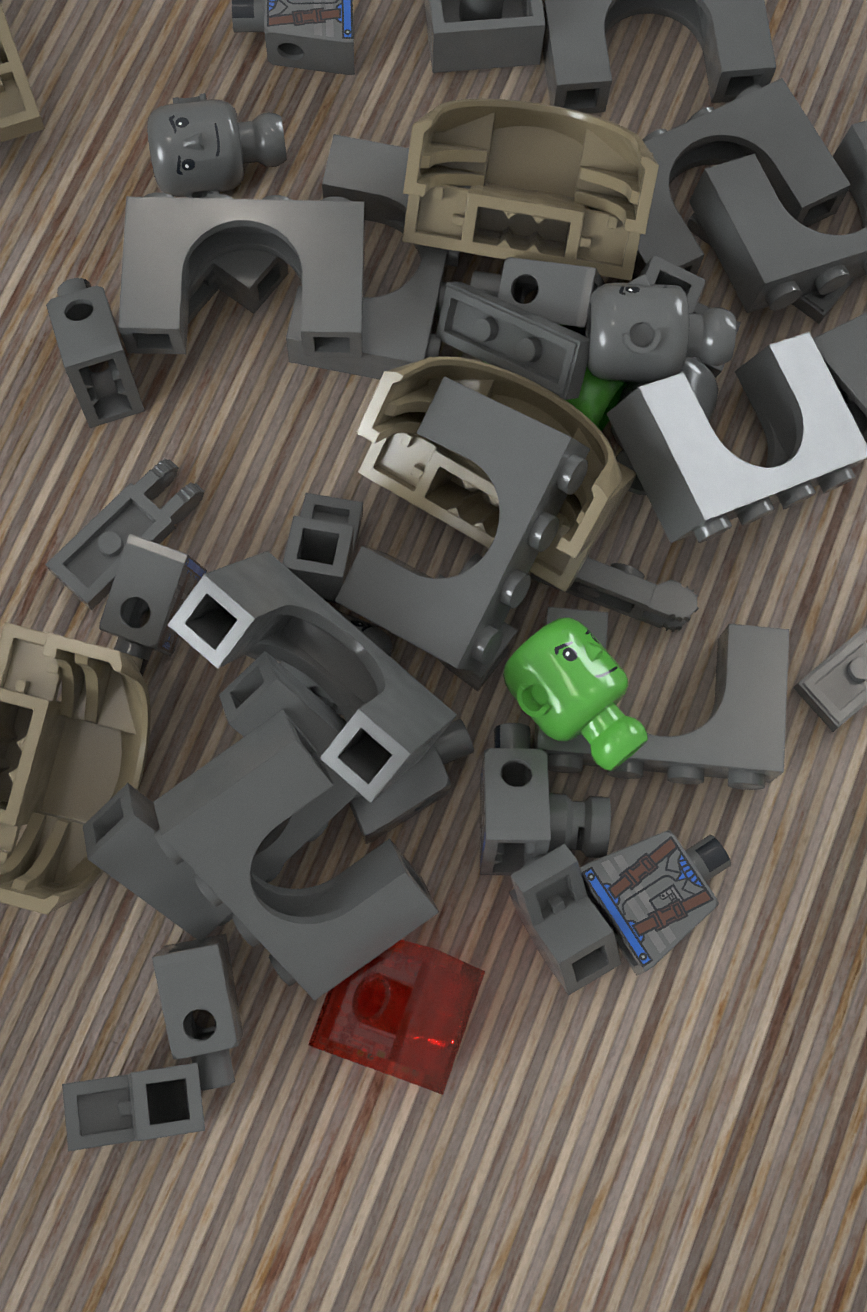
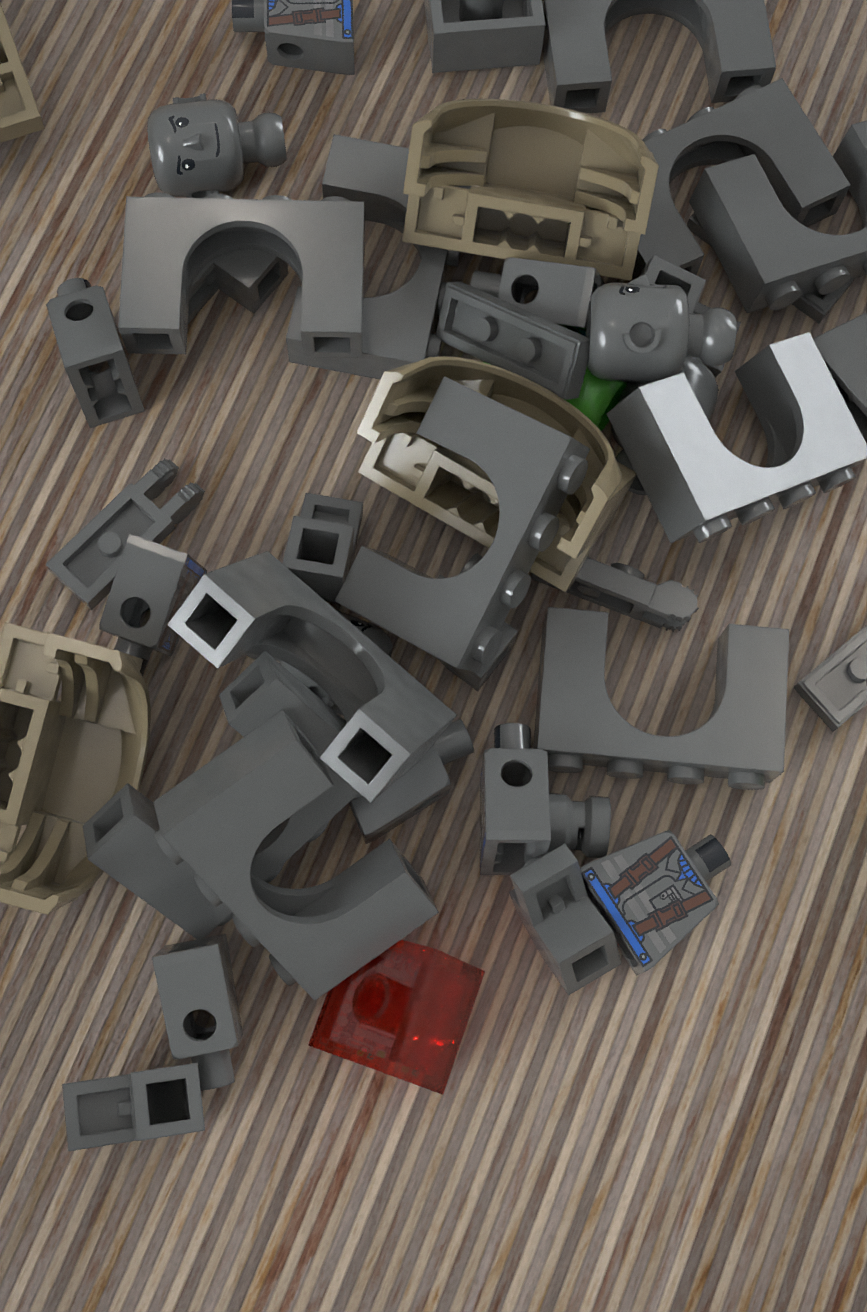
bright green piece [503,618,648,771] -> none

